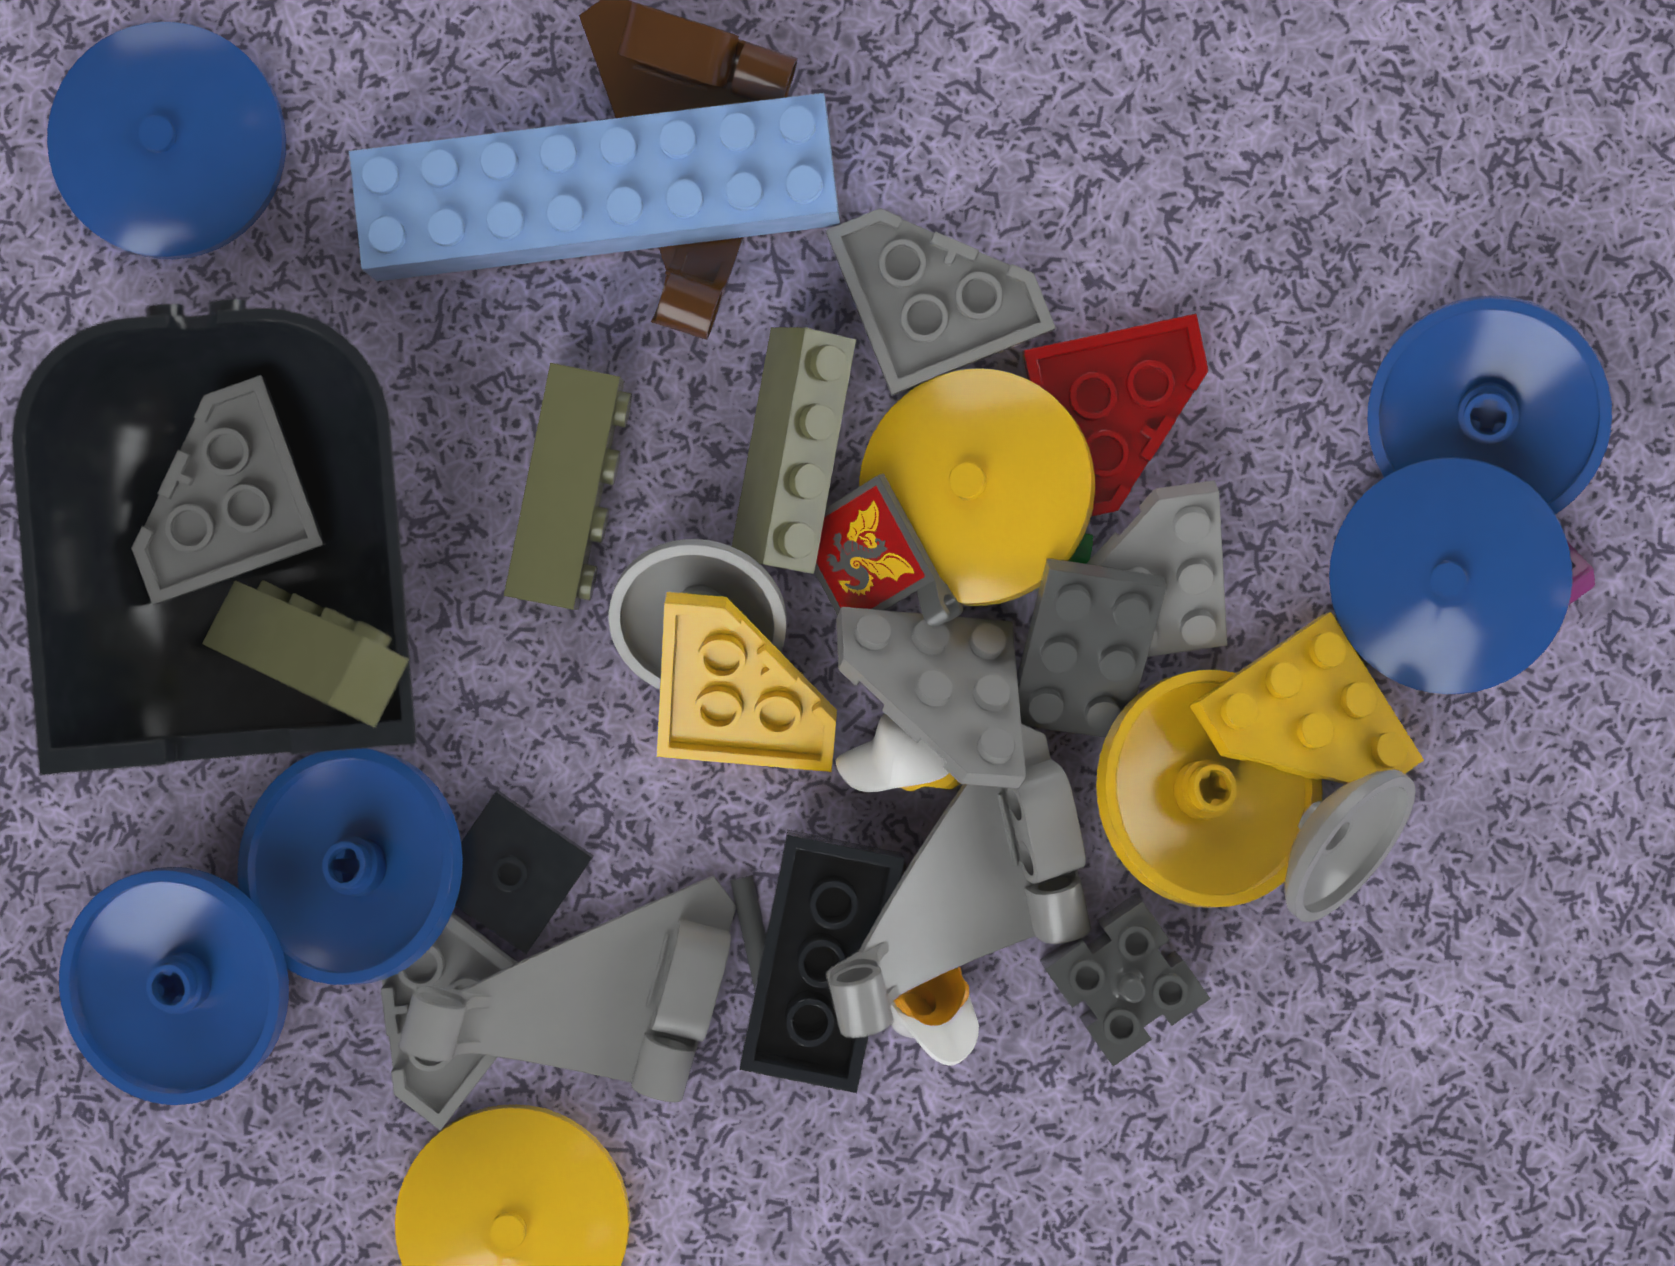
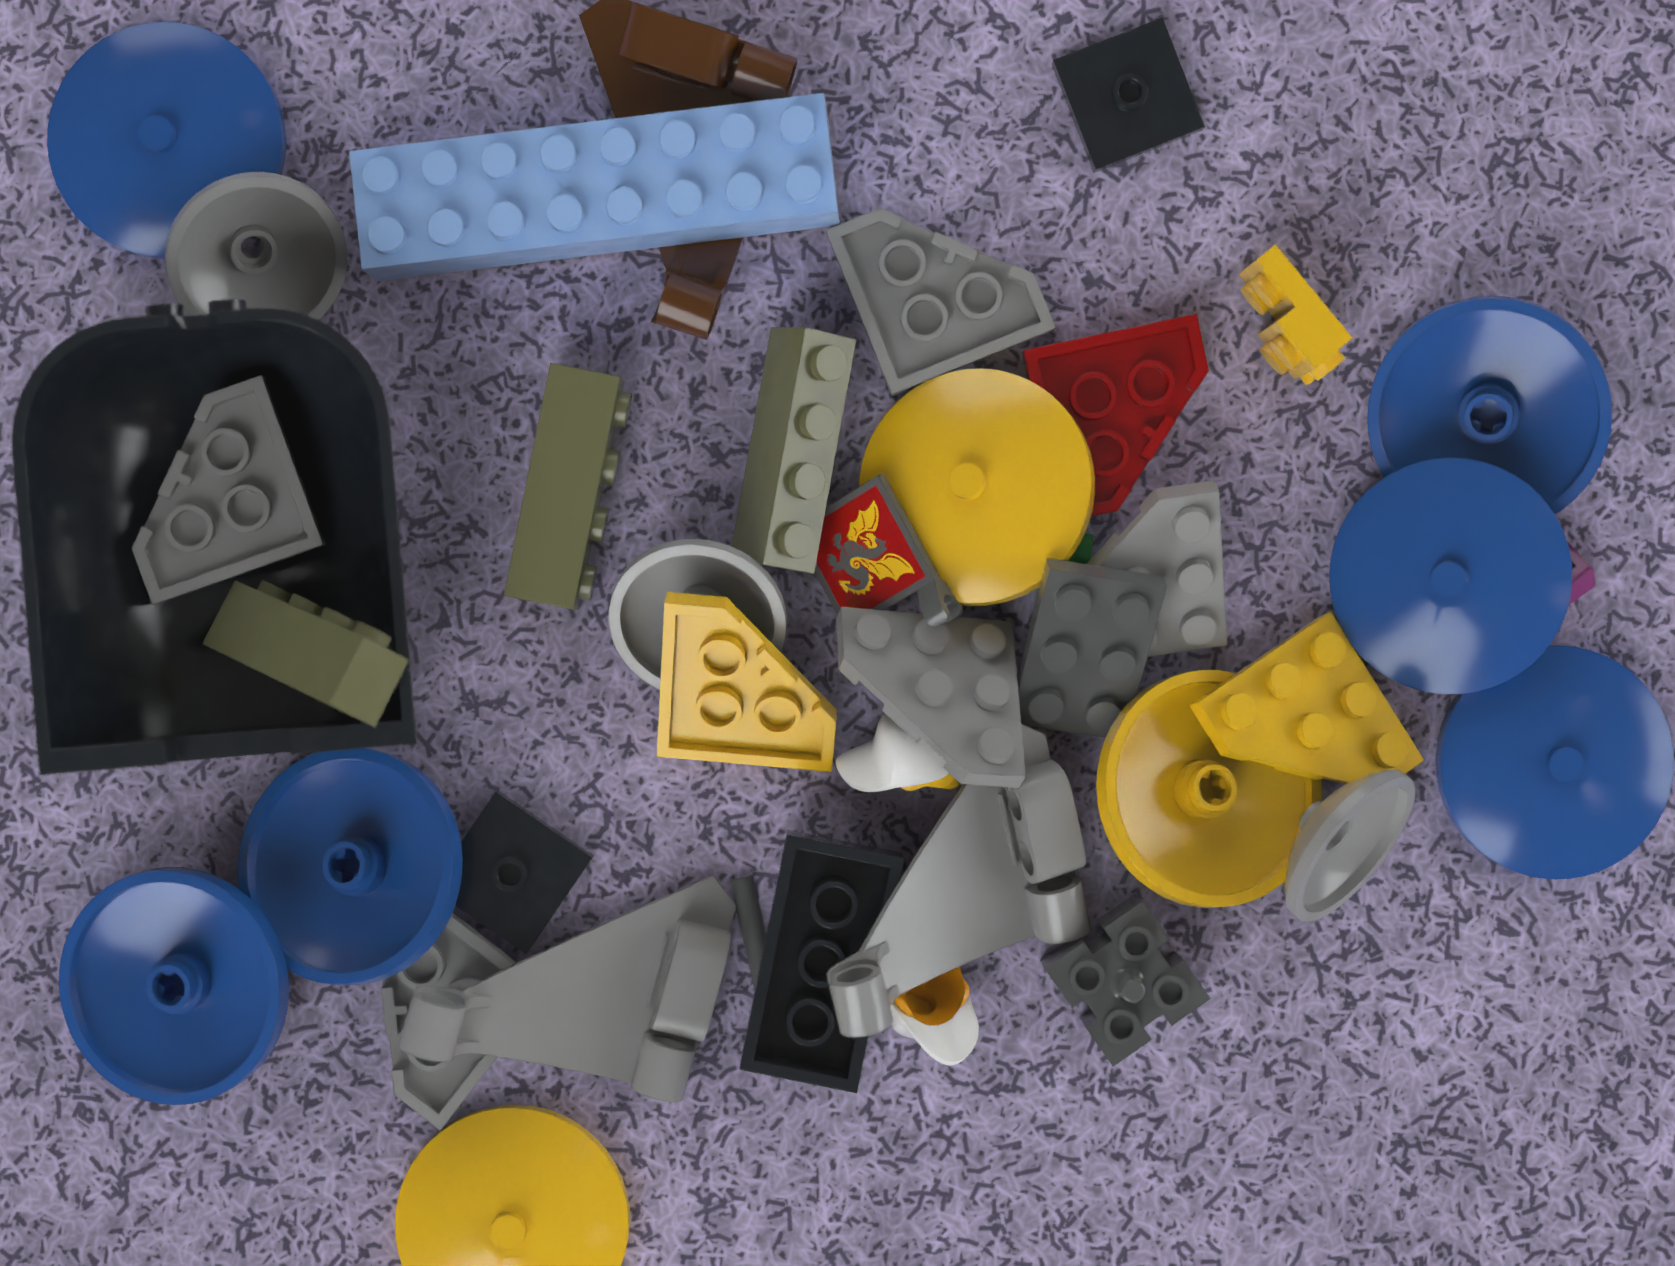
none -> light grey dish [165,172,348,320]
none -> black plate [1051,17,1205,173]
none -> yellow plate [1238,244,1352,386]
none -> blue dish [1435,645,1674,880]

